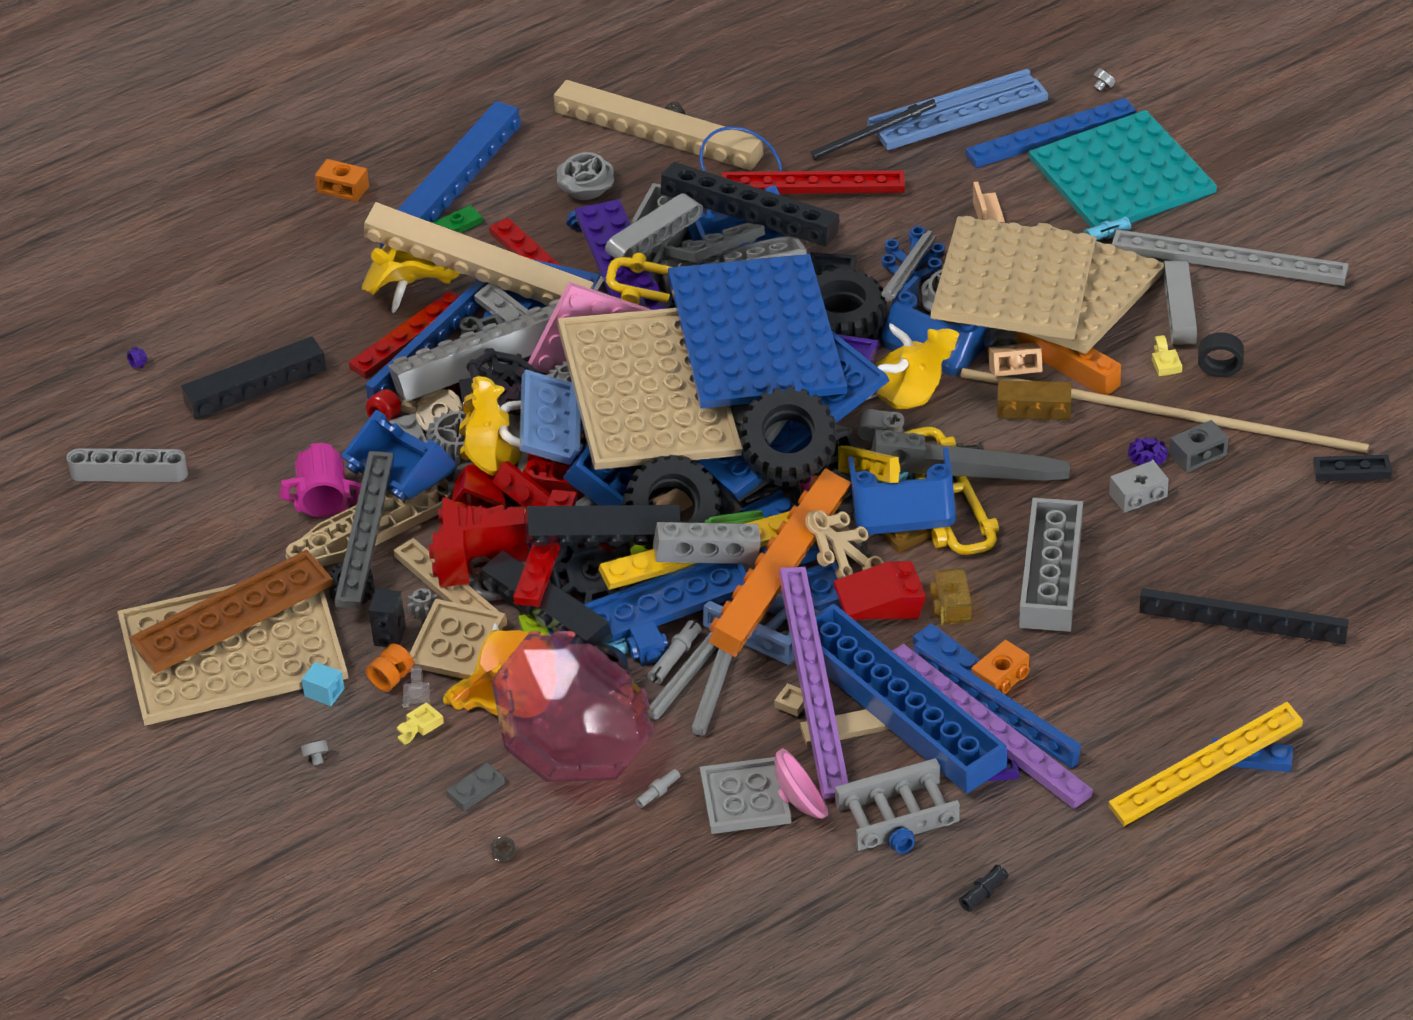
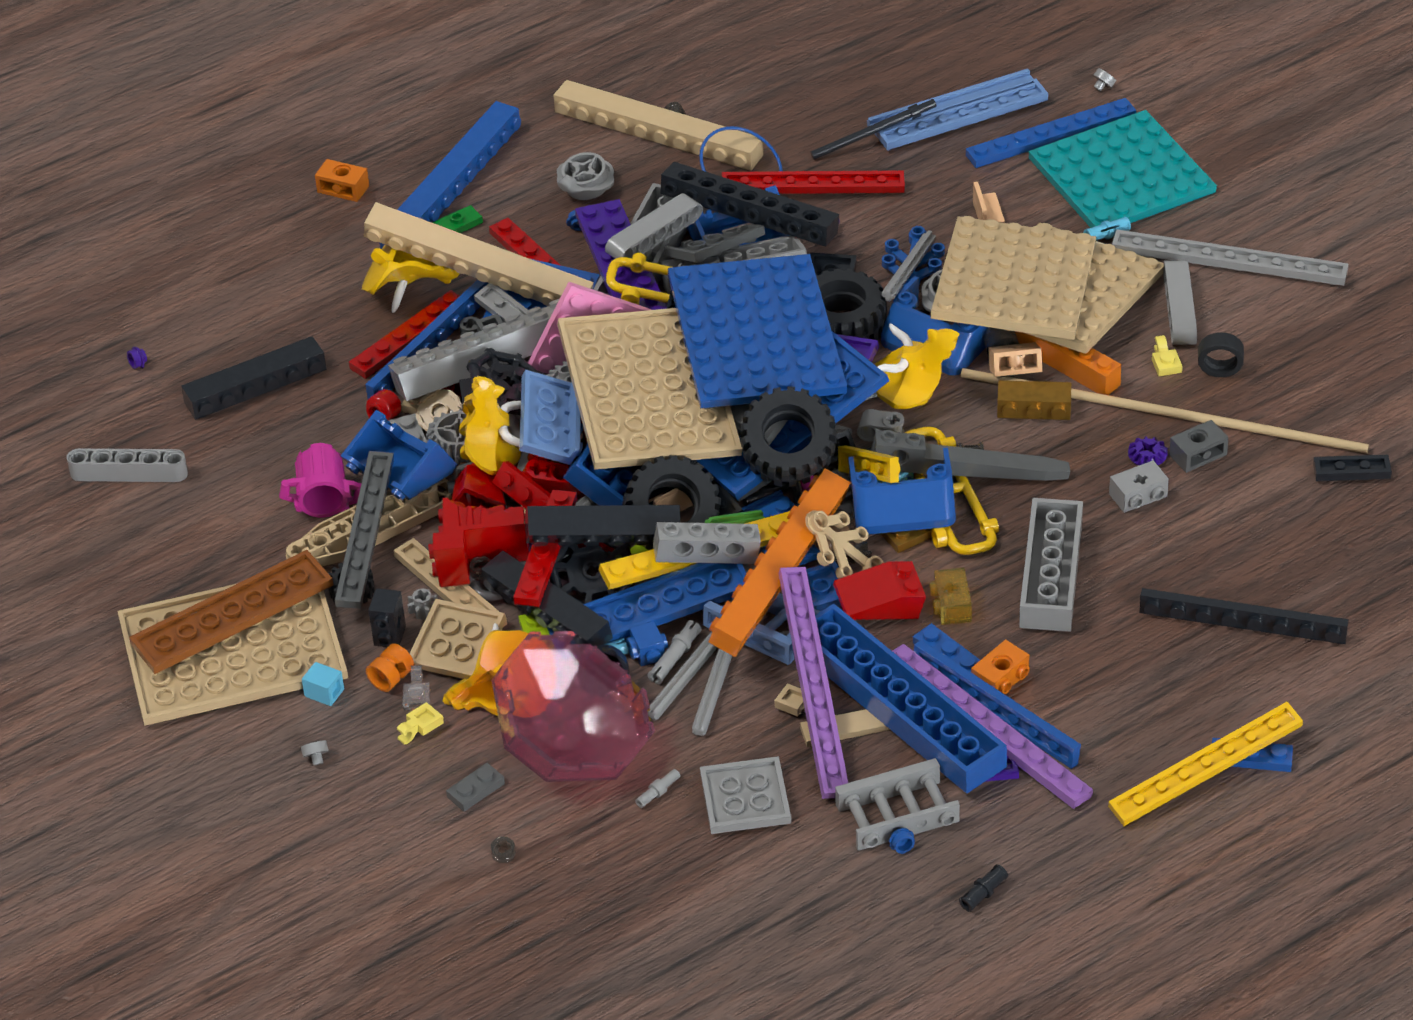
bright pink dish [775,748,828,819] -> none

